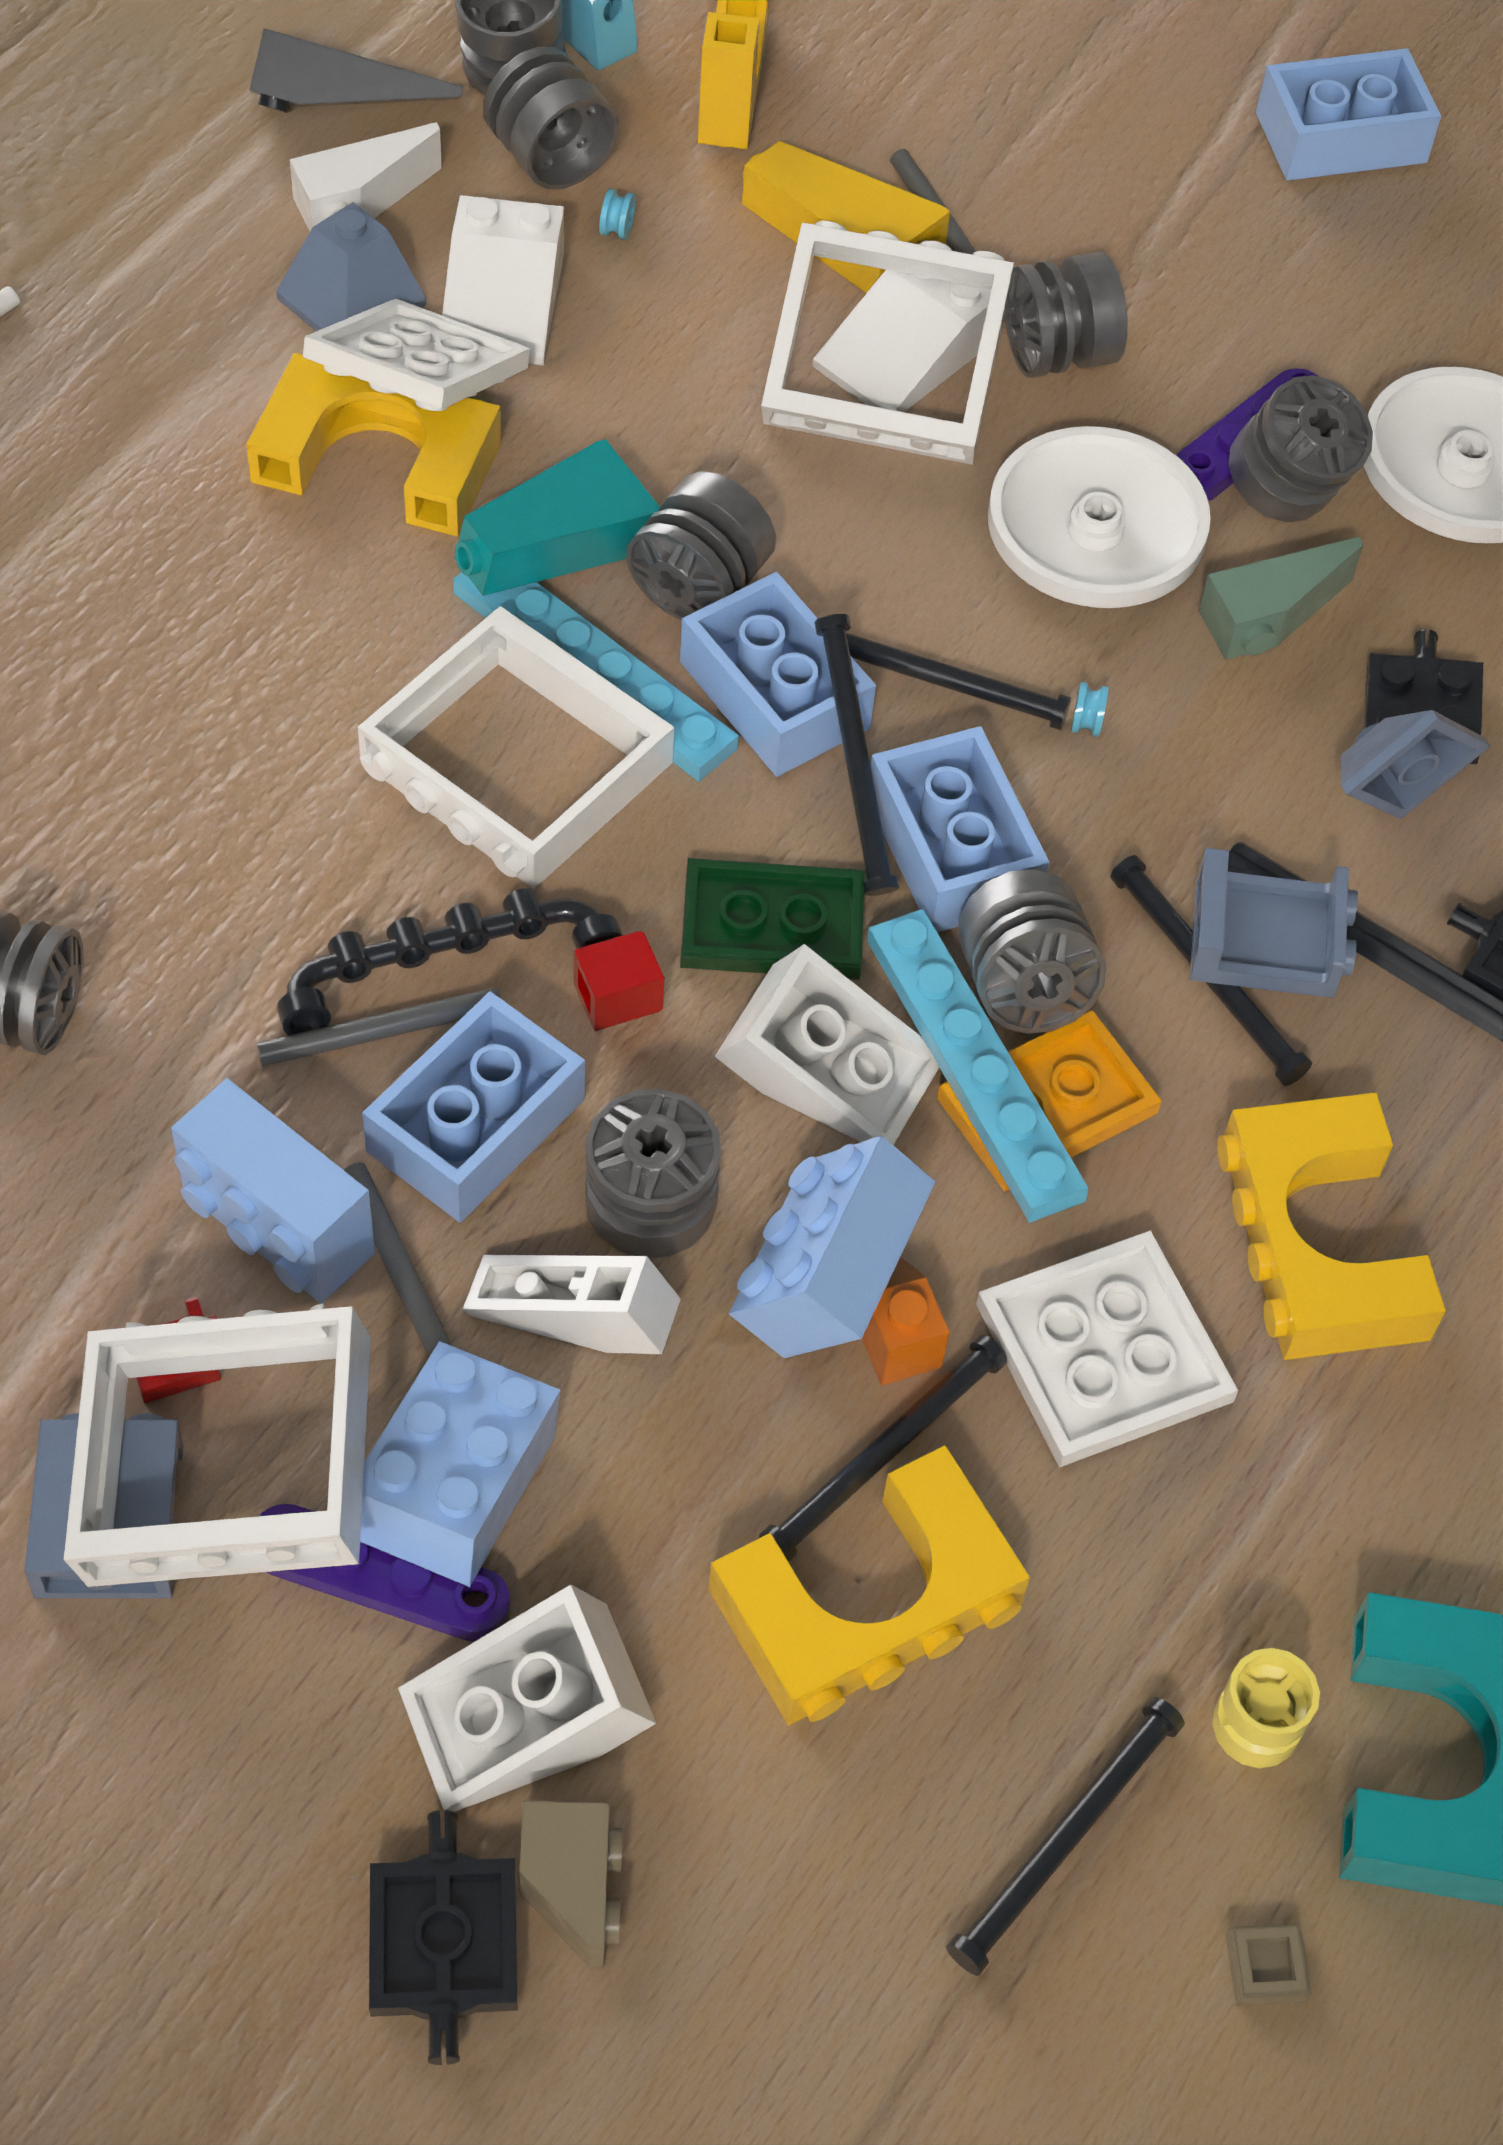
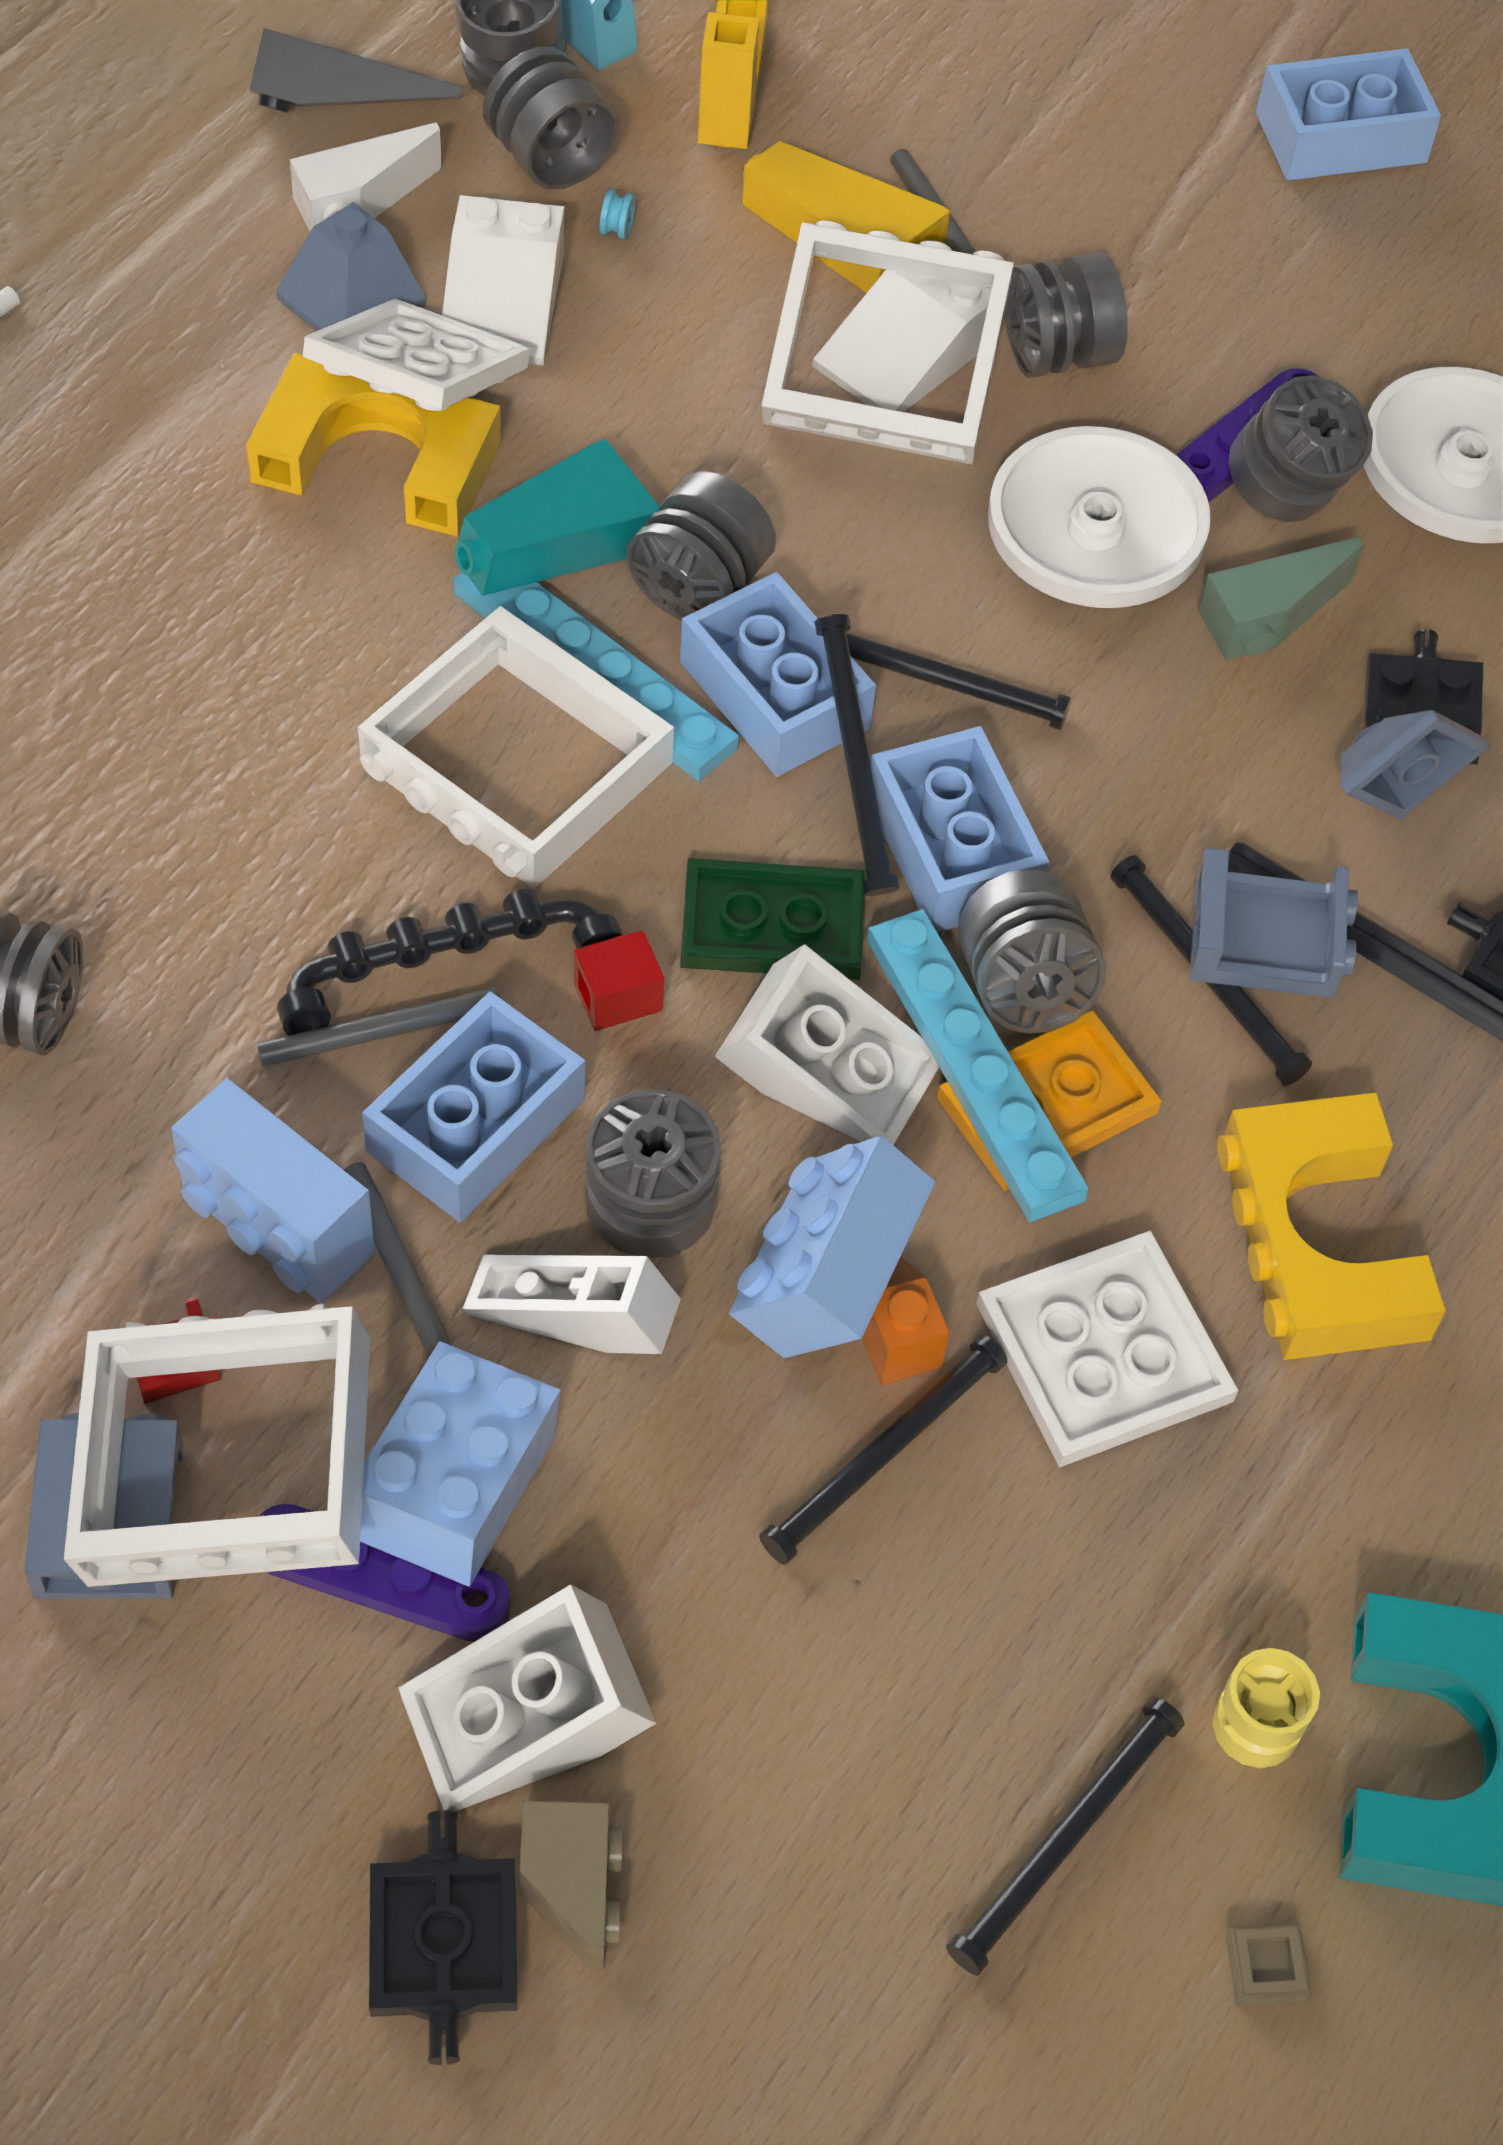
yellow arch [708,1445,1030,1726] -> none
medium azure bush [1071,682,1109,737] -> none

